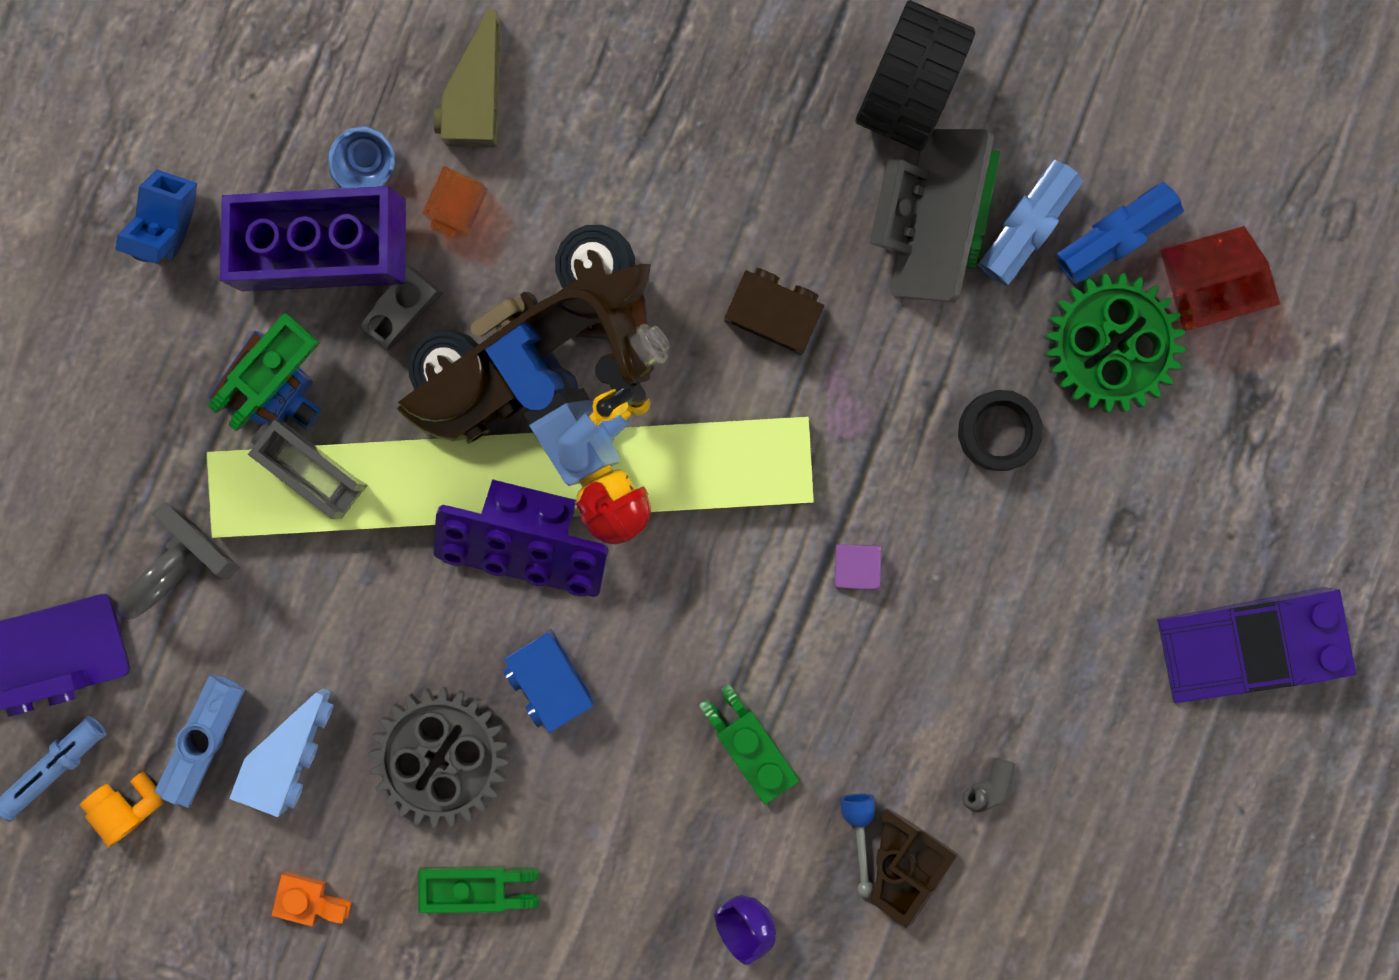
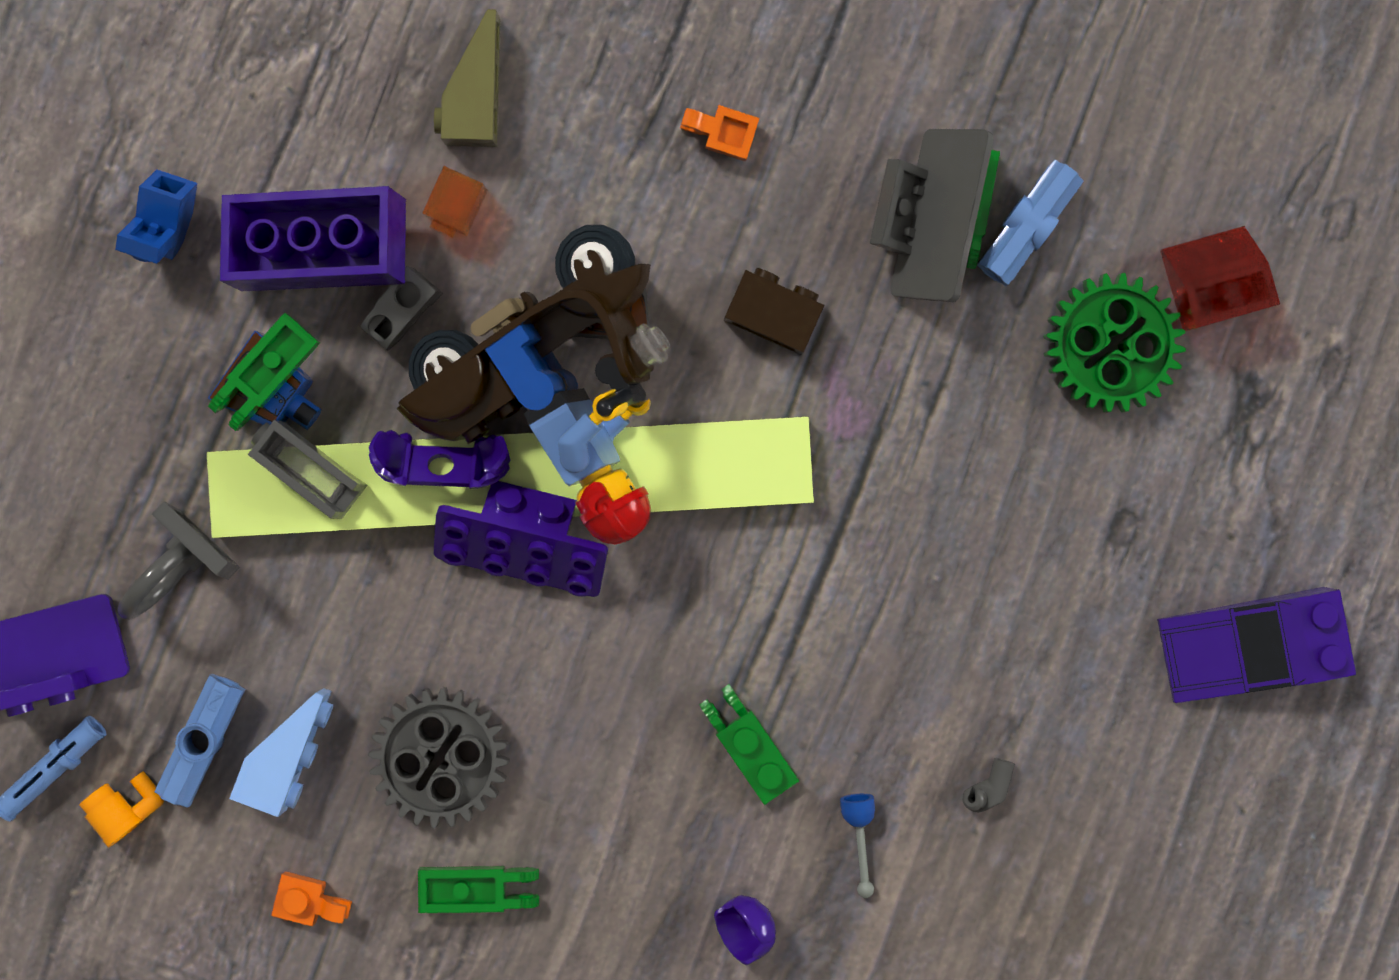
medium blue hair [328,125,396,188] -> none
blue brick [503,629,595,733] -> none
medium lavender slope [835,544,881,589] -> none
black tyre [855,0,976,151] -> none
dark brown slope [871,808,959,928] -> none
black tyre [958,390,1043,471] -> none
blue piece [1055,181,1185,285] -> none
none -> dark purple piece [369,430,511,489]
none -> orange plate [680,105,759,161]

